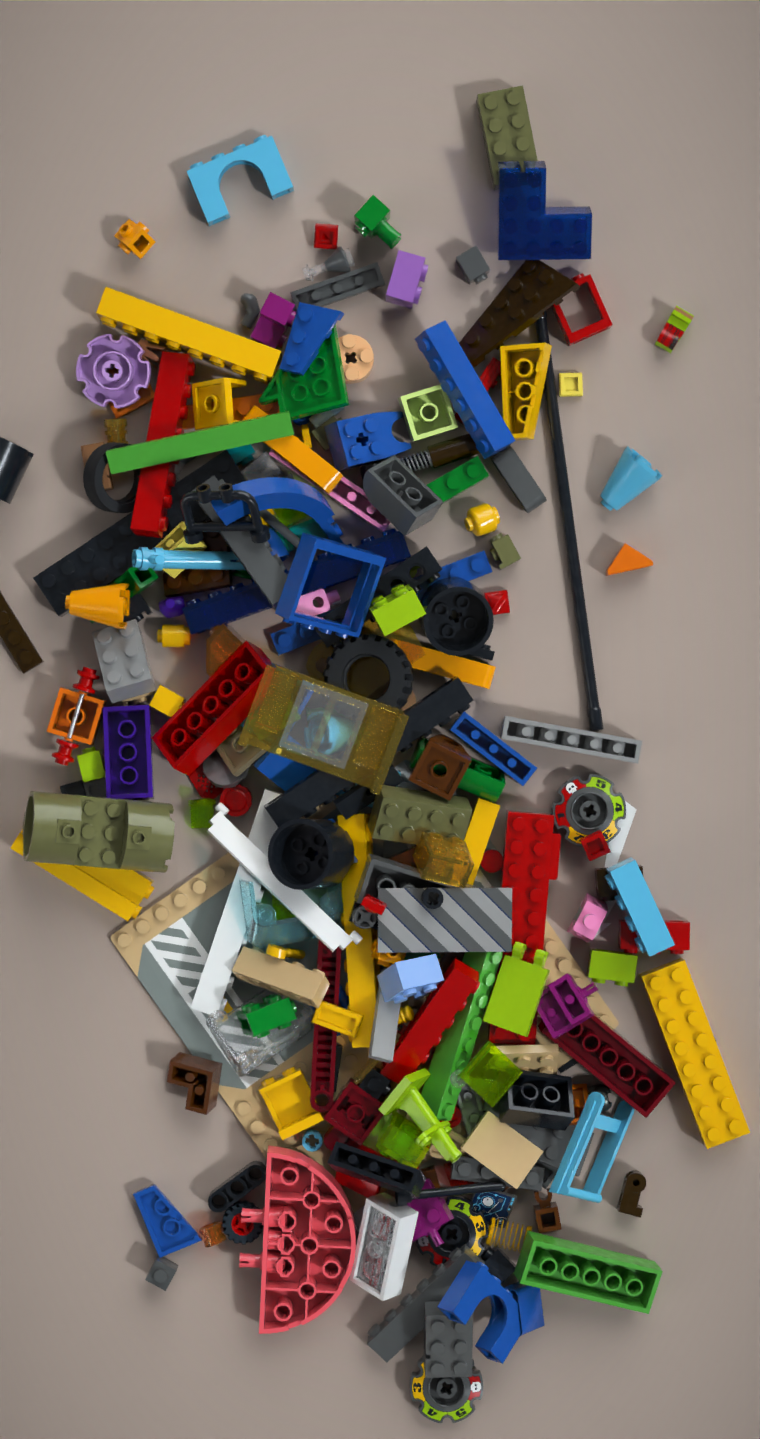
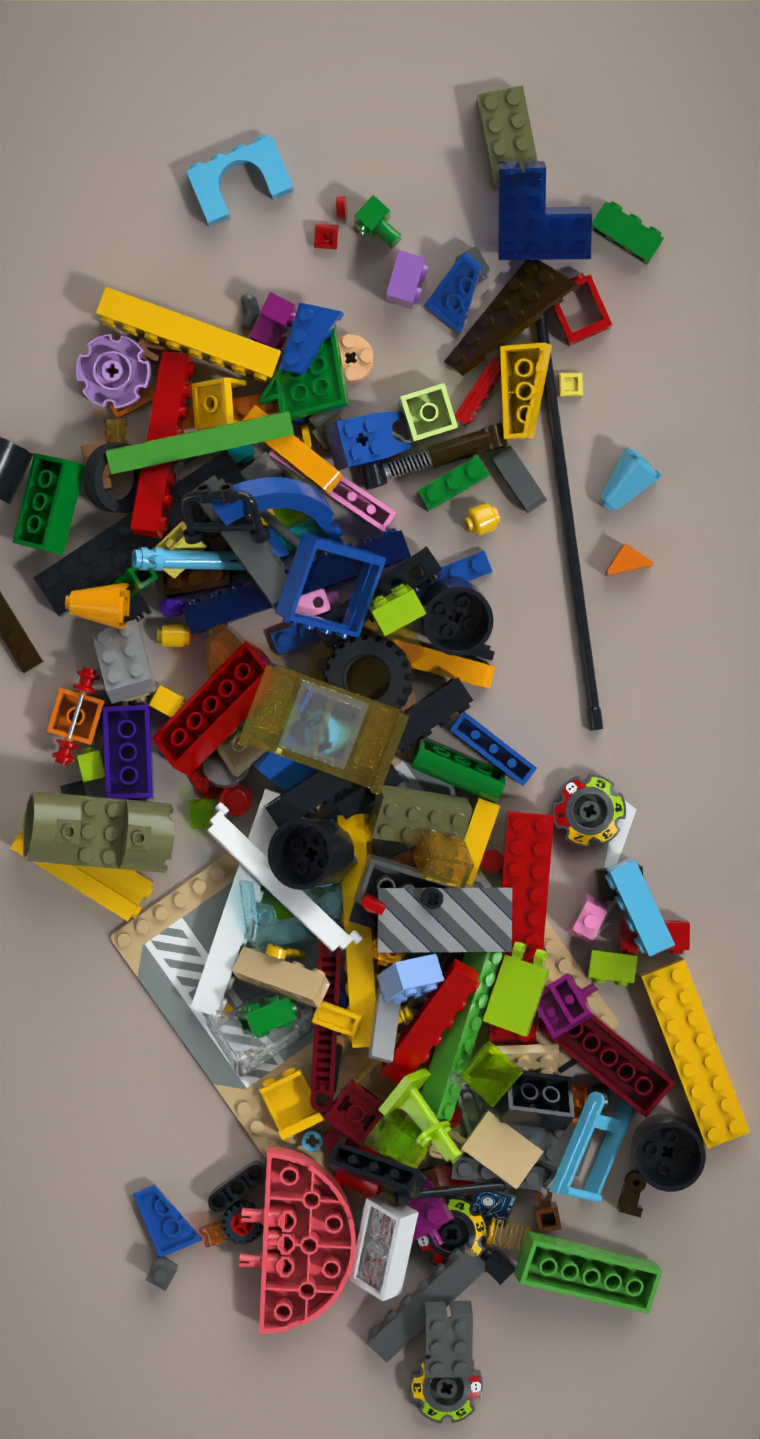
light orange brick [114,219,155,259] -> none
reddish brown brick [167,1052,222,1115] -> none
dark grey plate [290,262,385,311] -> none
piece [302,246,355,282] -> none
dark grey wheel [351,905,377,929] -> none
black brick [359,1064,392,1100] -> none
dark grey brick [363,455,443,536] -> none
reddish brown hose [408,734,471,801] -> none
blue brick [415,320,516,459] -> none
blue arch [437,1260,522,1364] -> none
red tile [484,590,510,615] -> none
olive brick [489,533,521,570] -> none
light grey brick [500,716,642,764] -> none
blue piece [504,1282,545,1336] -> none
red tile [549,832,561,880] -> none
red plate [580,830,611,861] -> none
leg [655,305,694,354] -> none
none -> green brick [12,453,85,555]
none -> red tile [336,196,348,220]
none -> blue wing [424,252,483,334]
none -> green brick [589,201,664,265]
none -> black brick [630,1113,706,1192]

